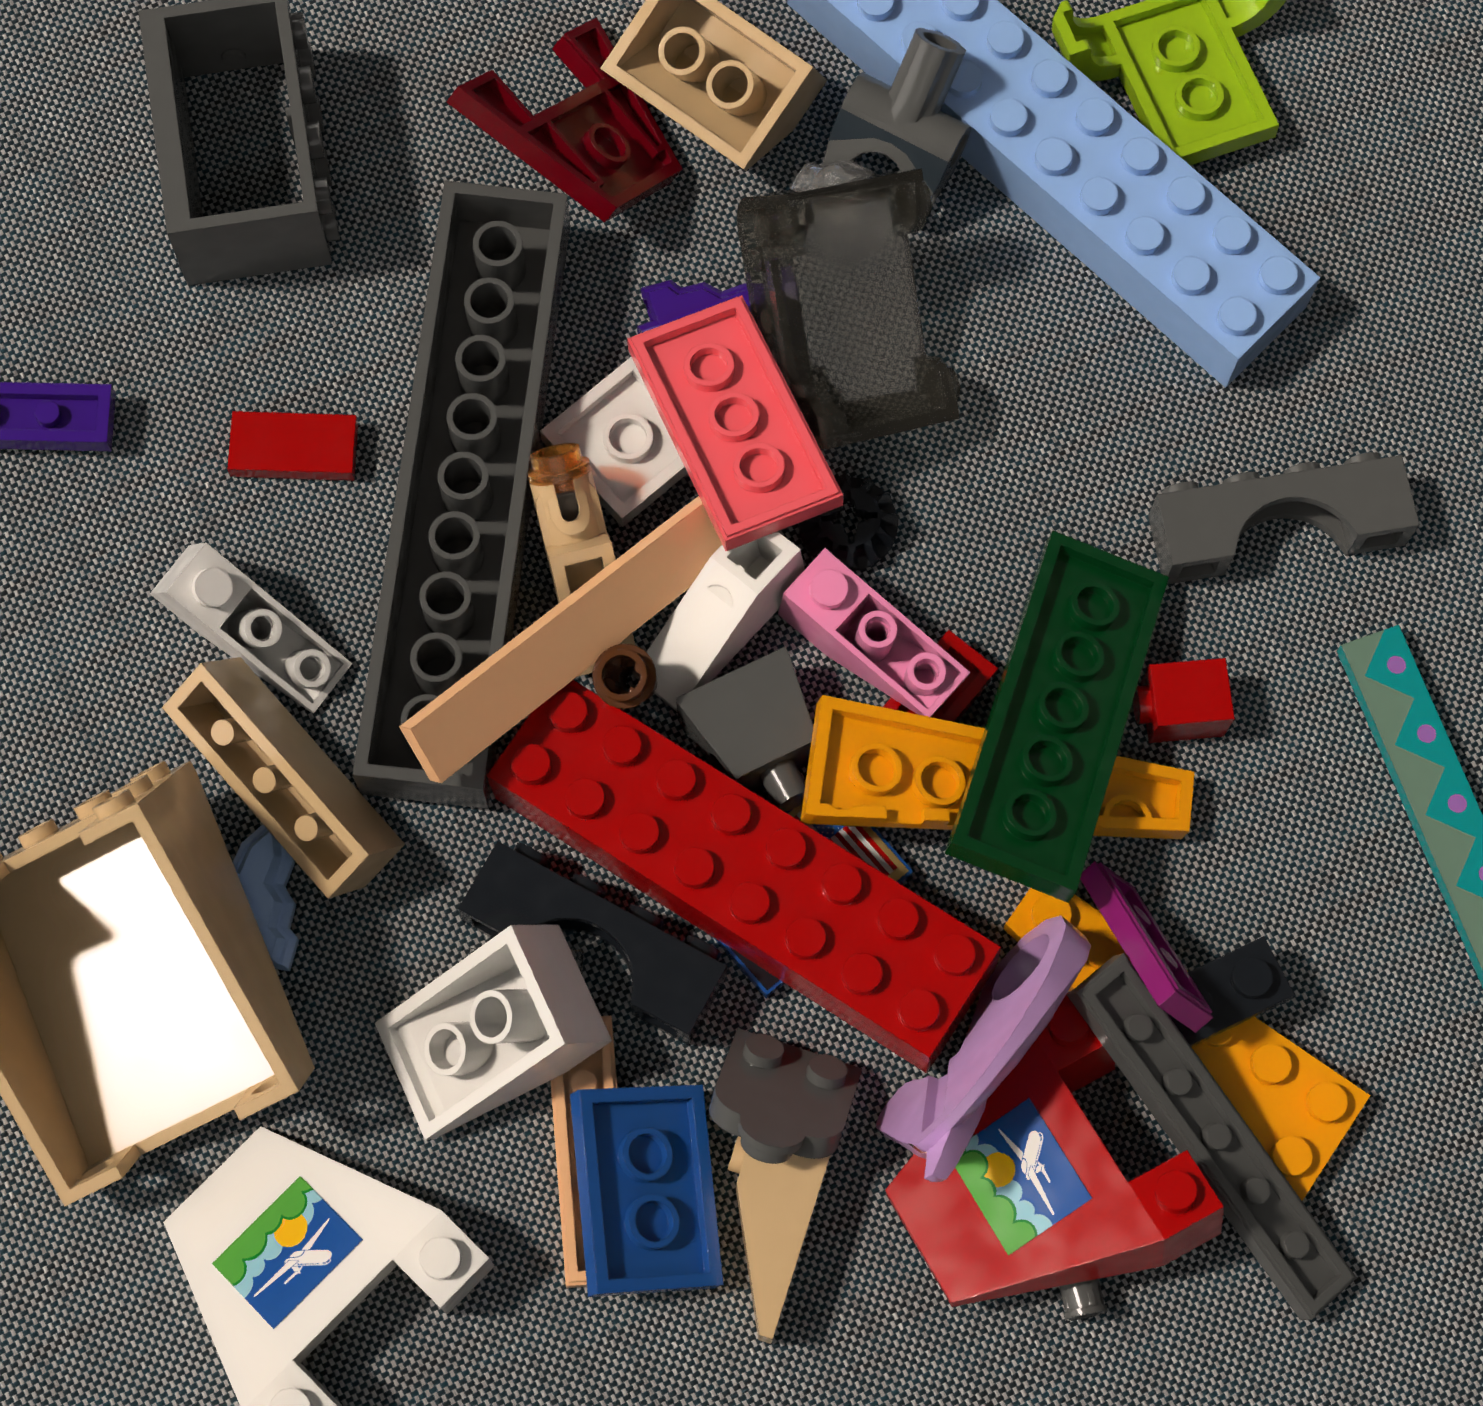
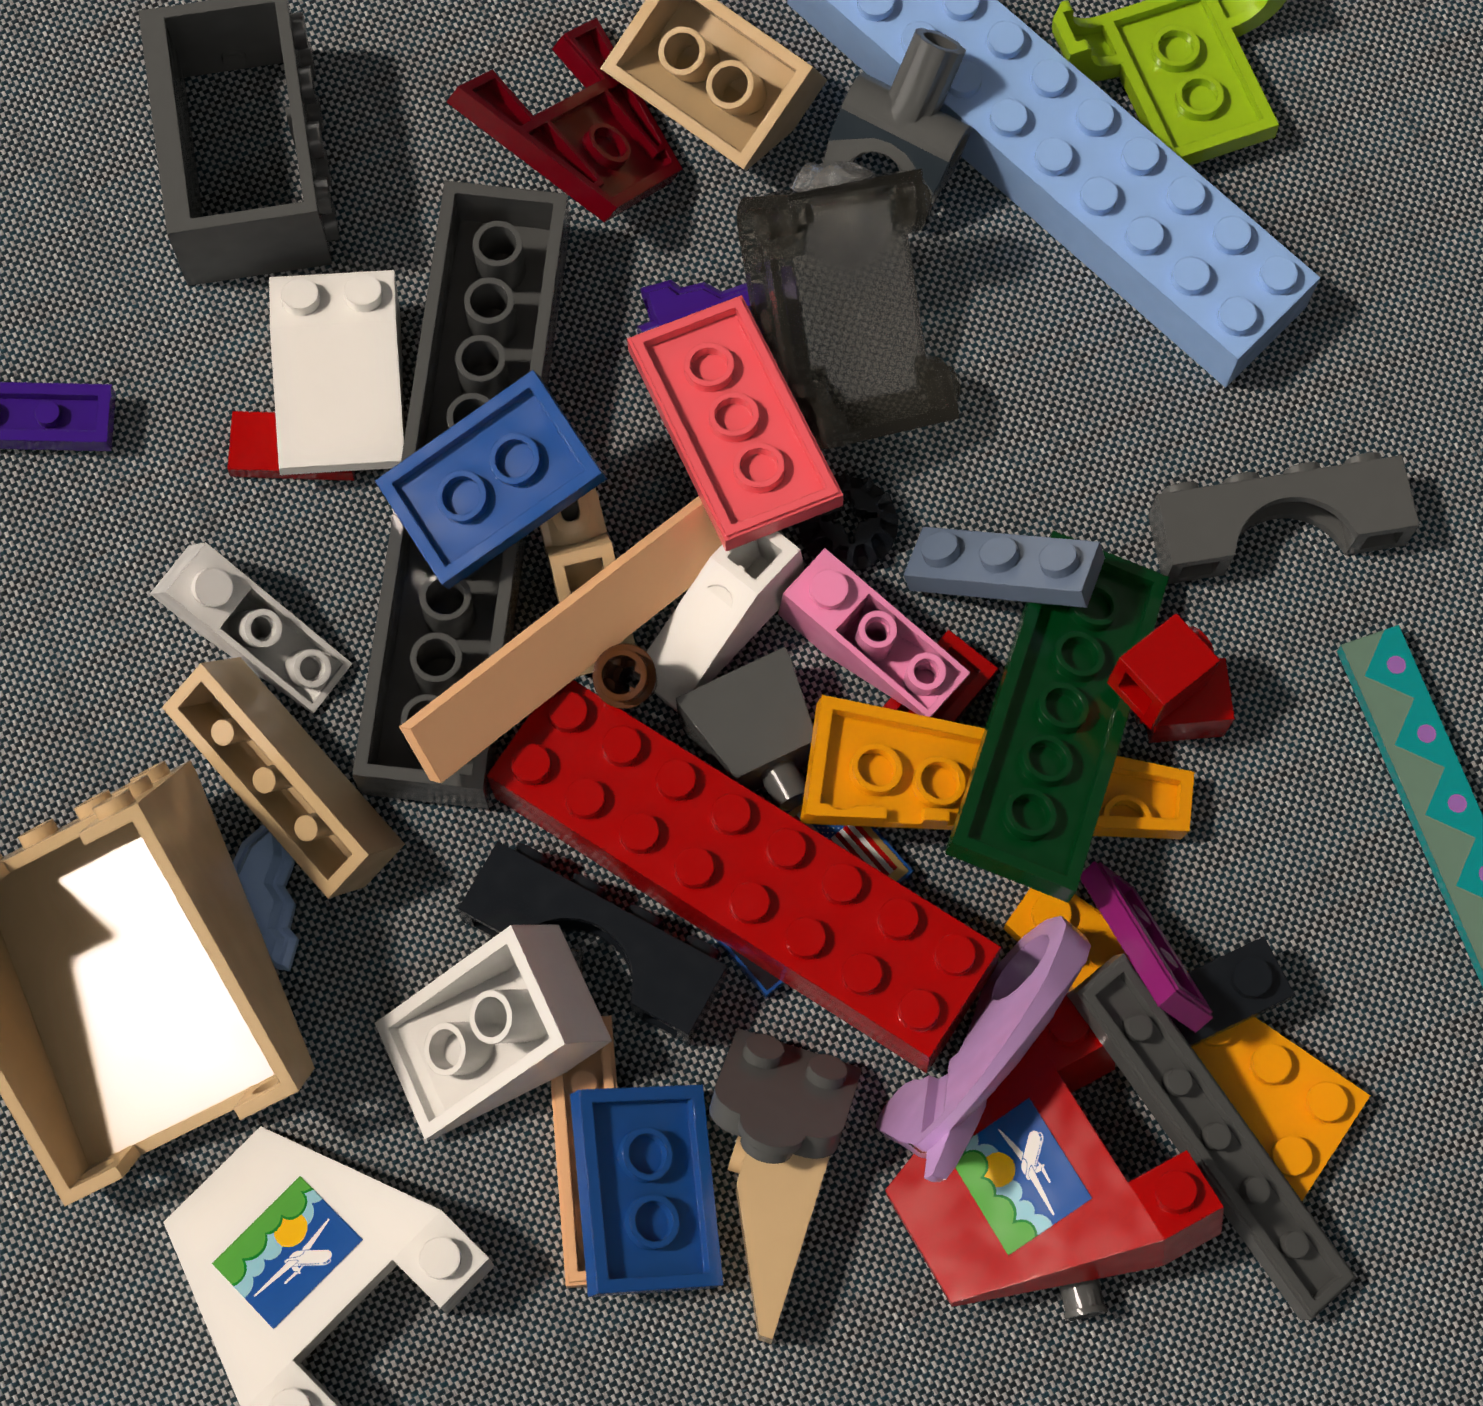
white plate [540,357,687,527] -> none
none -> white slope [269,270,405,475]
none -> blue plate [375,370,608,589]
none -> sand blue plate [903,527,1105,608]
none -> red brick [1107,613,1221,729]

